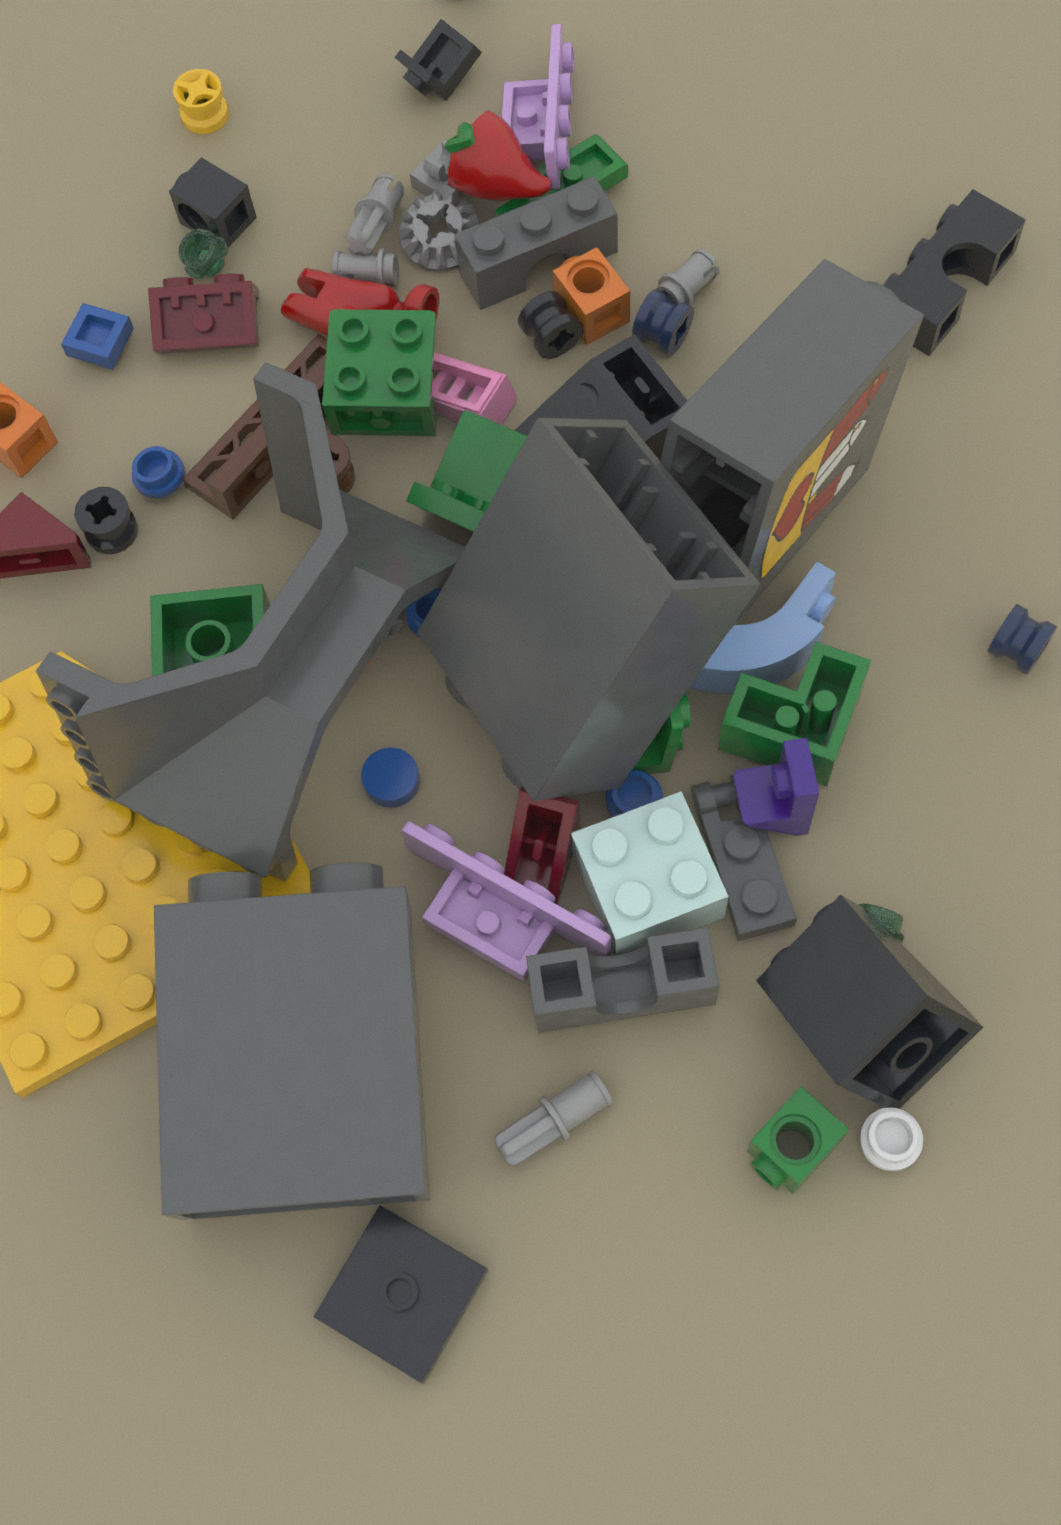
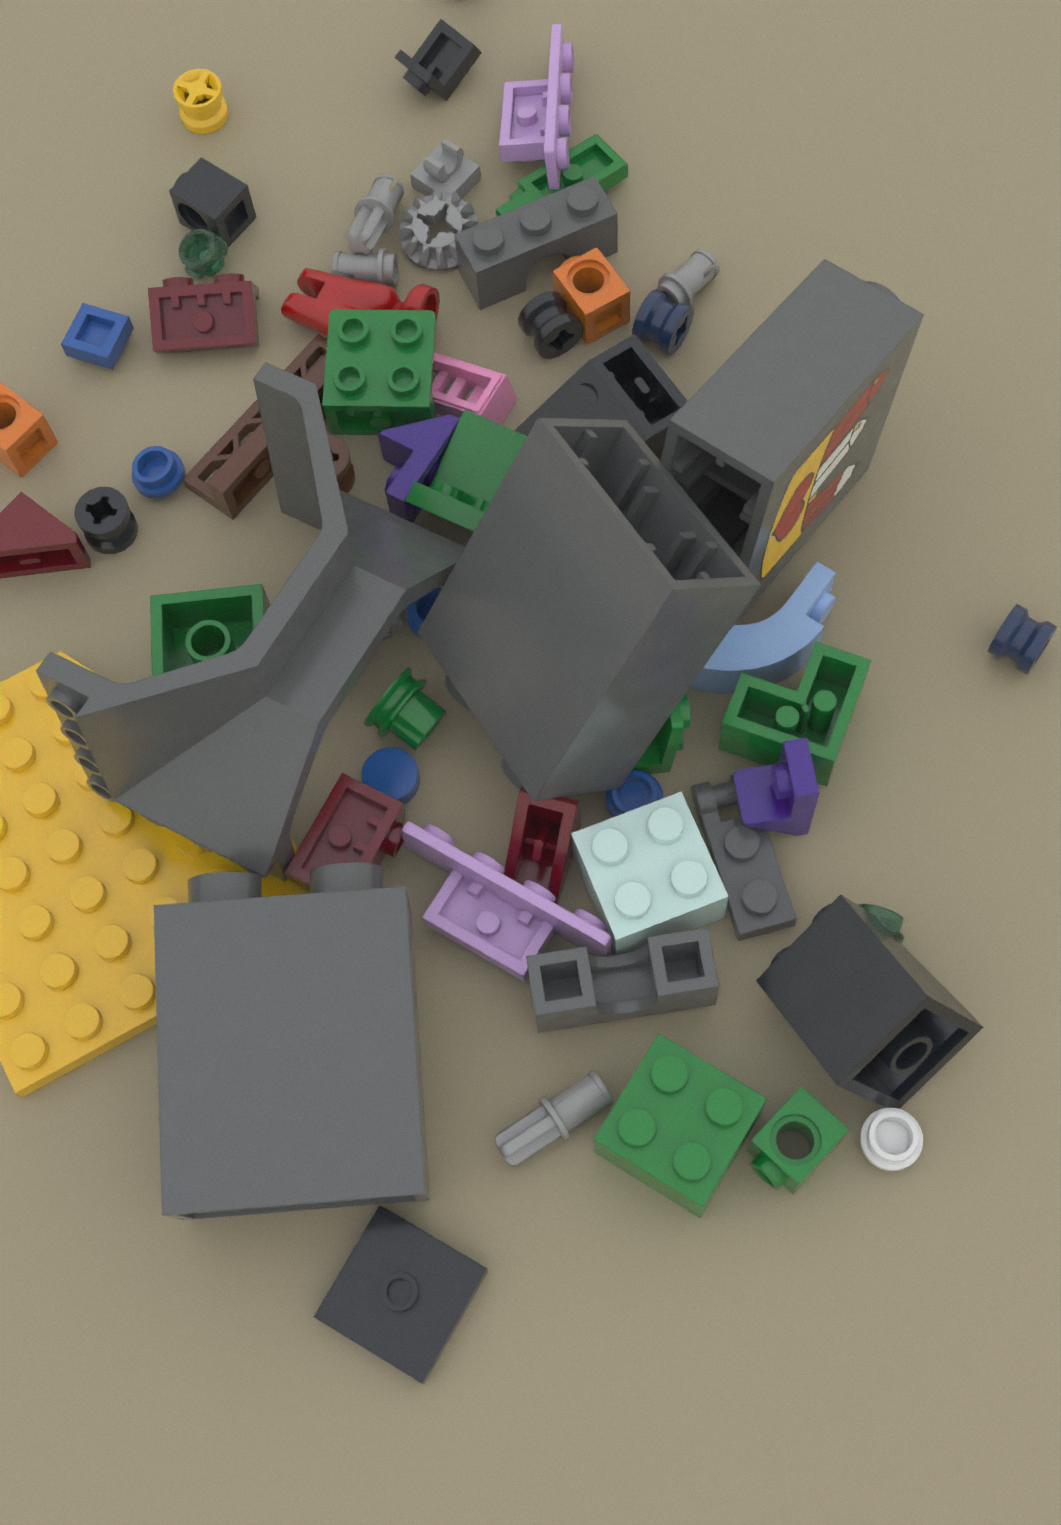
red hat [444,110,552,202] -> none
black arch [884,189,1026,356] -> none
none -> dark red bracket [285,773,405,890]
none -> green piece [363,667,446,751]
none -> dark purple slope [378,414,460,523]
none -> green brick [593,1033,767,1218]

